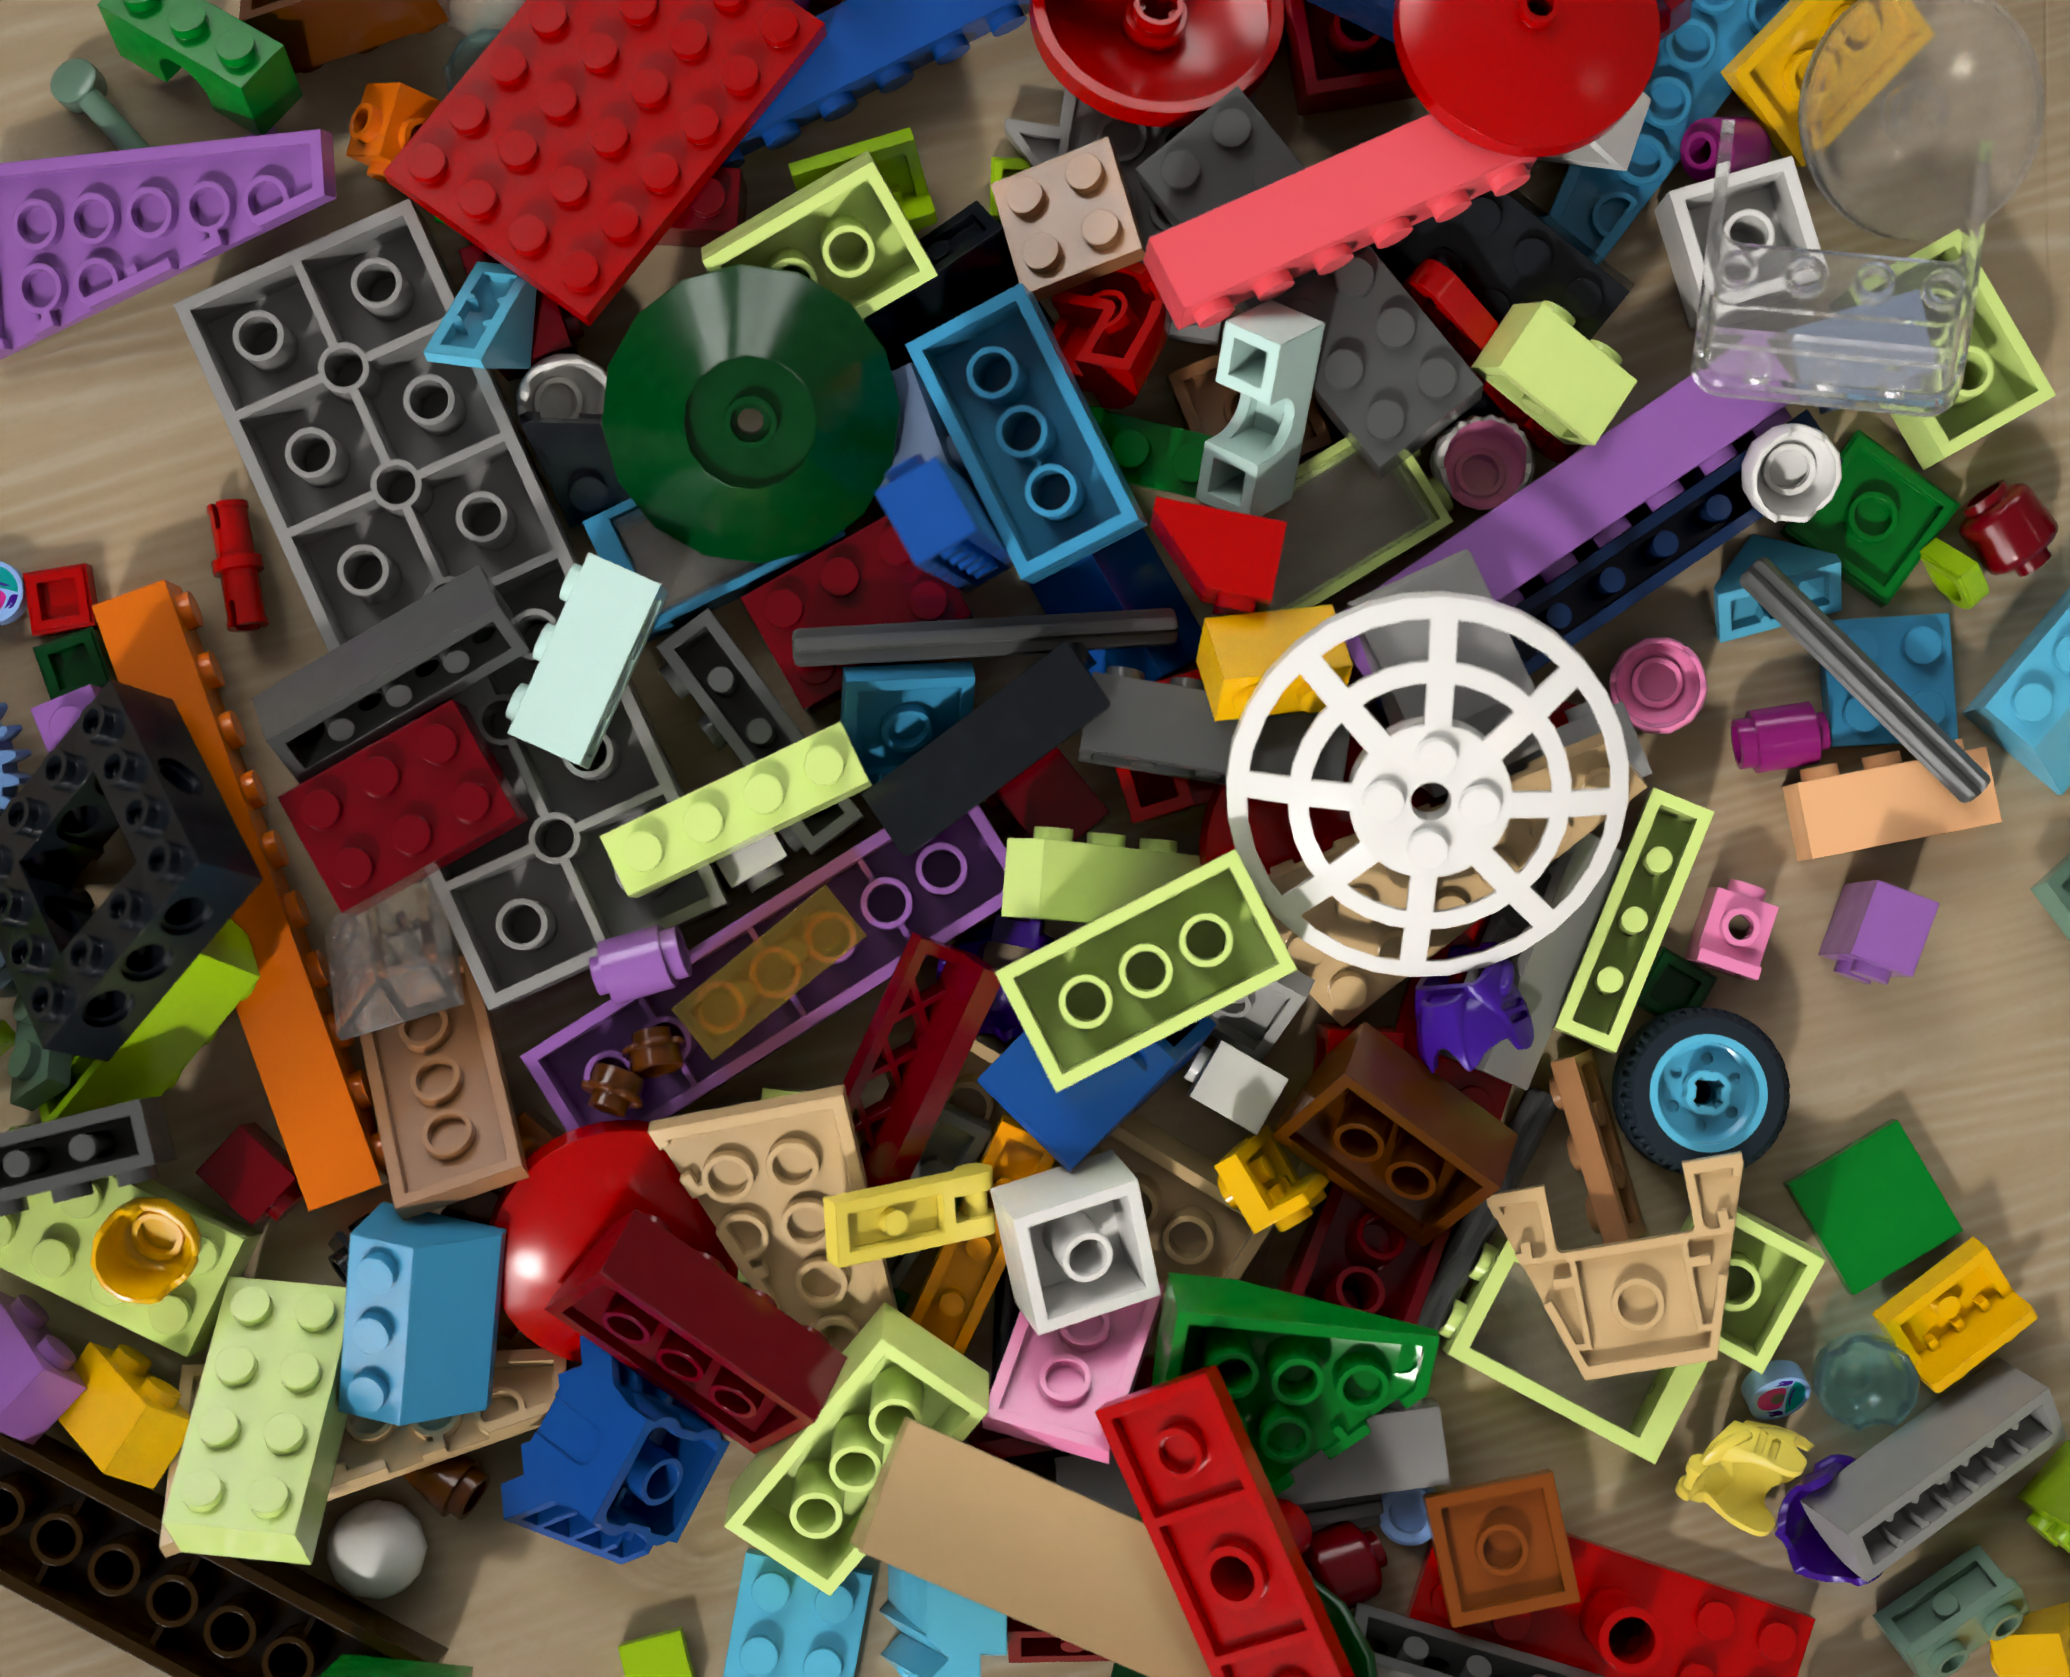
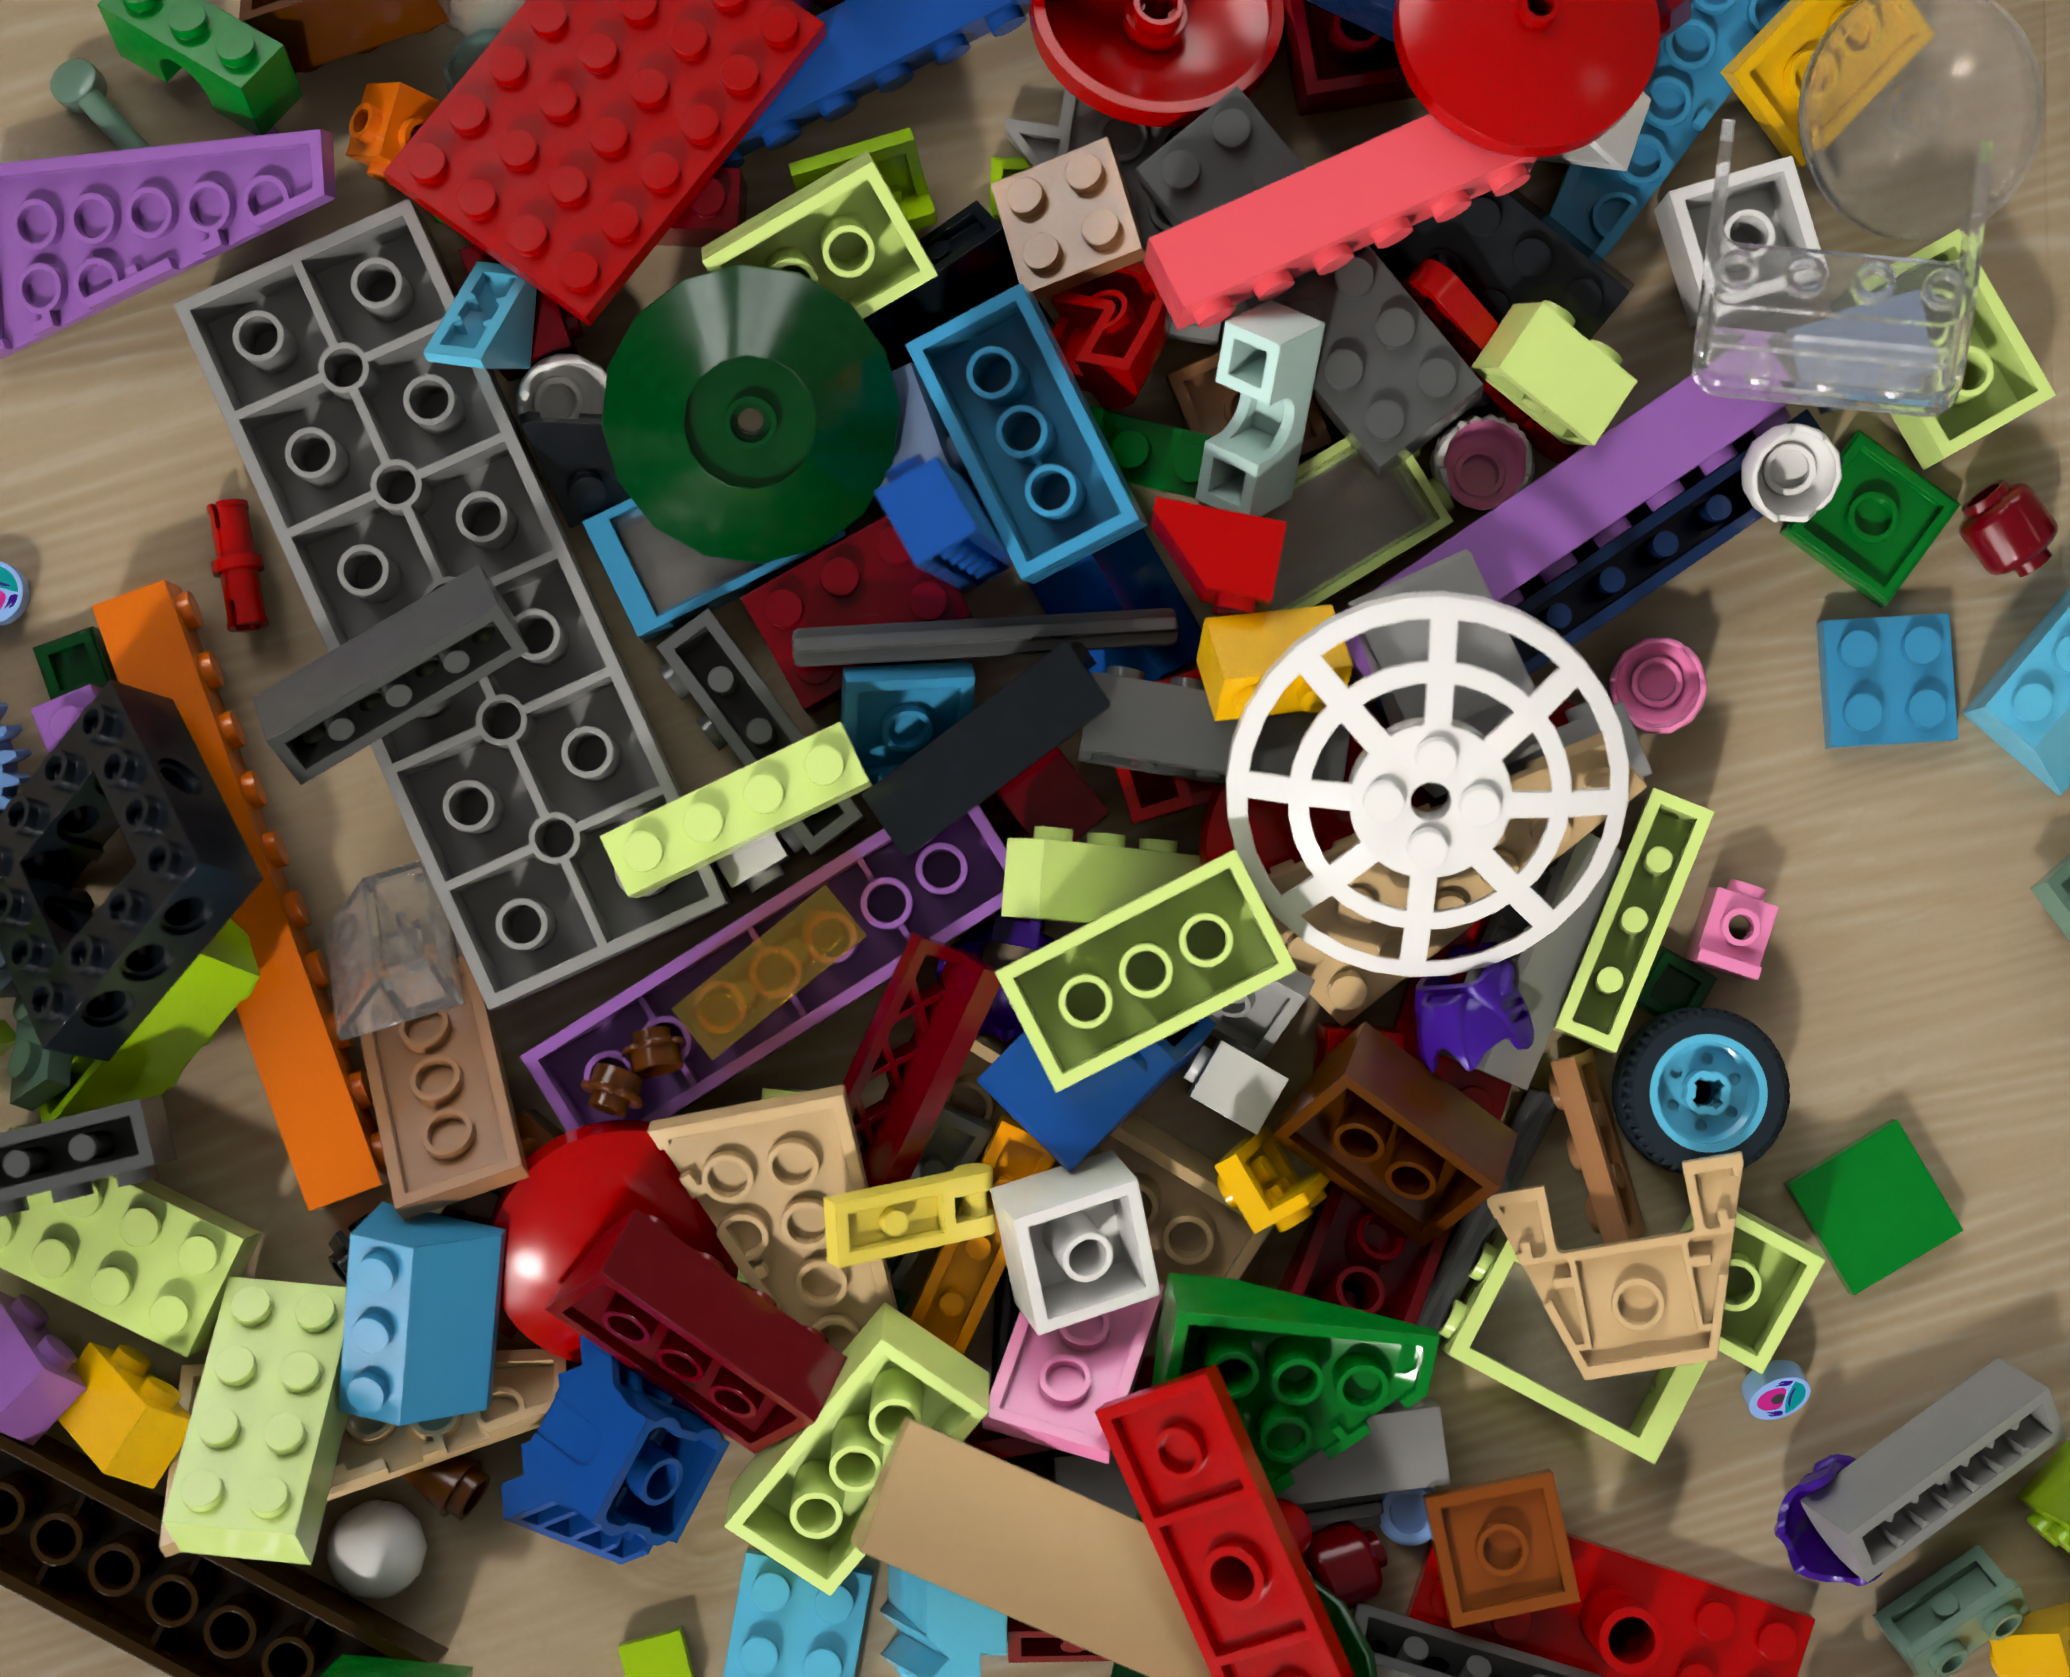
red tile [23,563,99,638] -> none
yellow hair [90,1197,202,1304] -> none
dark red brick [195,1122,303,1226] -> none
dark red brick [277,699,529,915] -> none
light aqua brick [505,553,669,770] -> none
medium lavender brick [589,924,692,1004] -> none
light yellow helmet [1675,1420,1815,1537] -> none
magenta brick [1680,116,1771,182] -> none
medium azure slope [1714,534,1842,643] -> none
magenta brick [1730,701,1831,773] -> none
dark grey axle [1739,557,1991,803] -> none
light nougat brick [1782,738,2002,861] -> none
clear light blue hair [1811,1331,1920,1431] -> none
medium lavender brick [1818,880,1940,985] -> none
yellow bracket [1871,1236,2038,1393] -> none
lime tile [1920,537,1989,609] -> none

